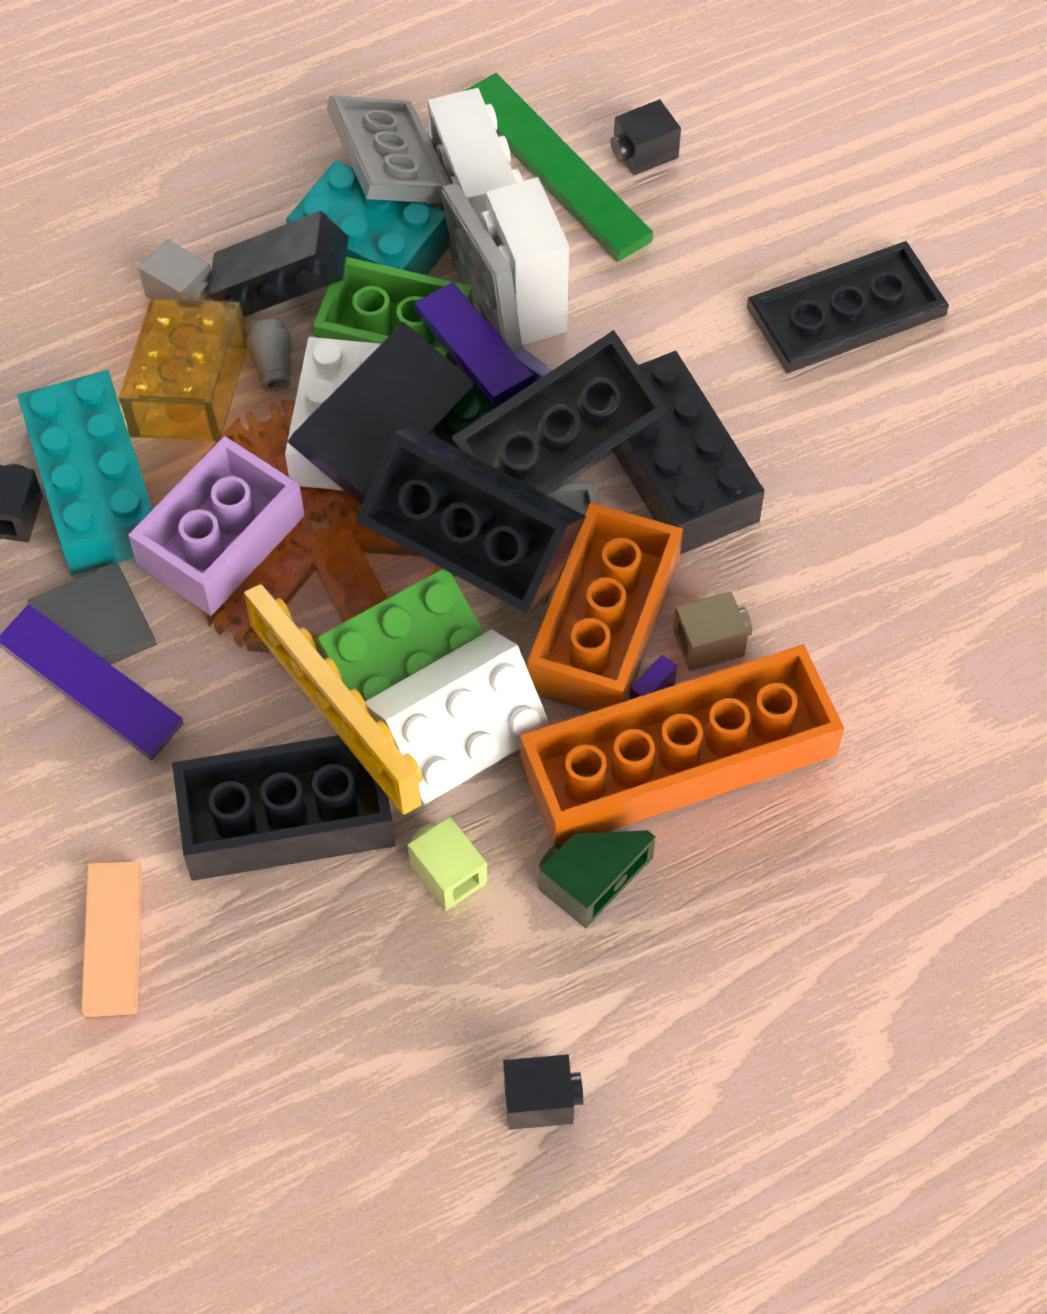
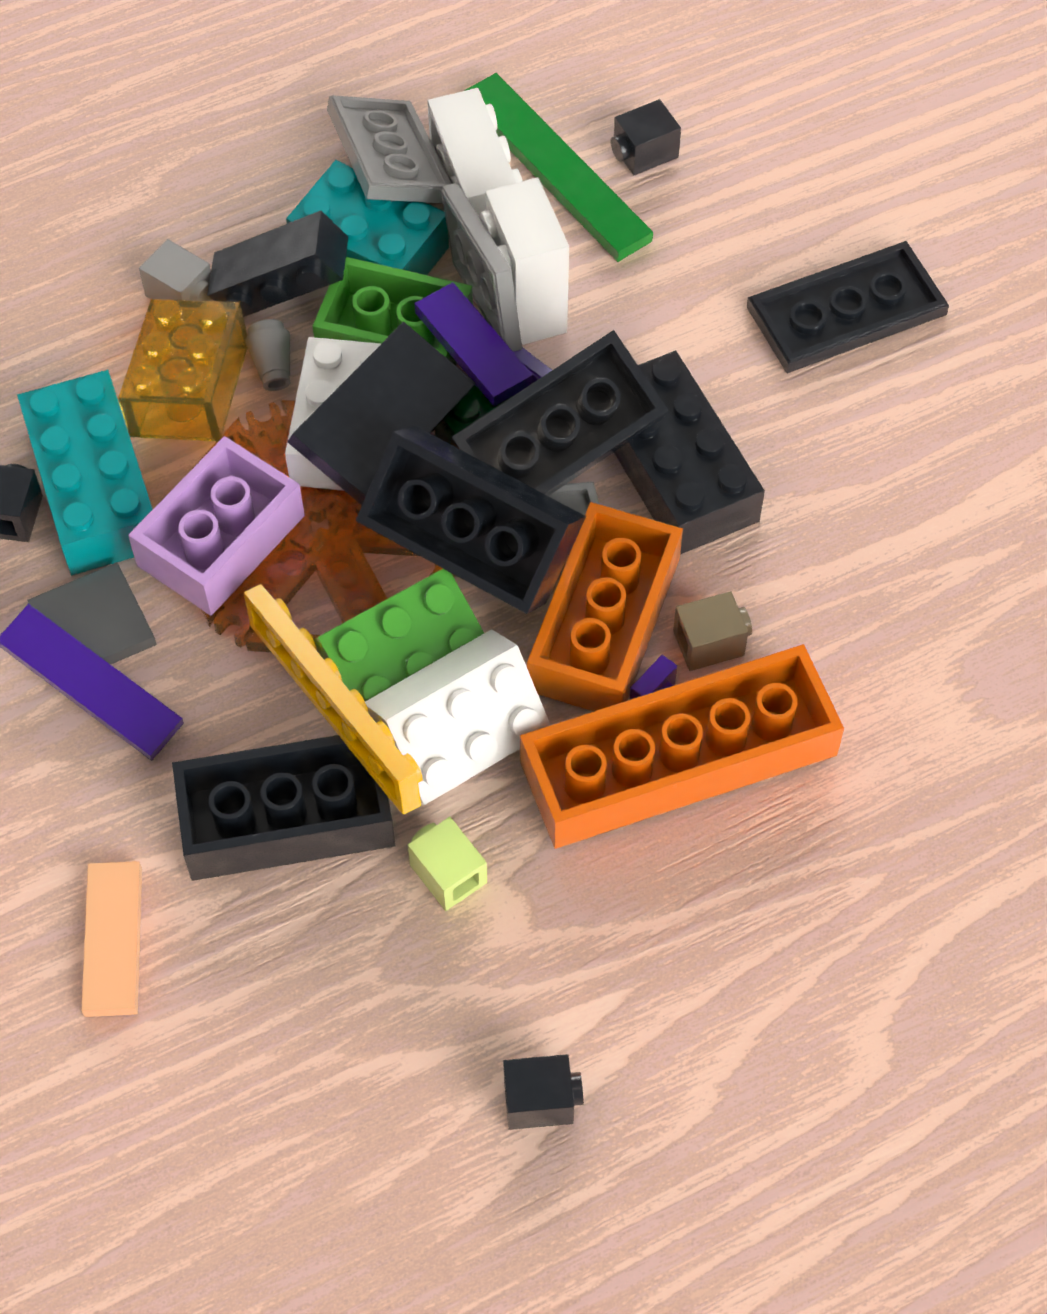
dark green slope [539,830,656,928] -> none

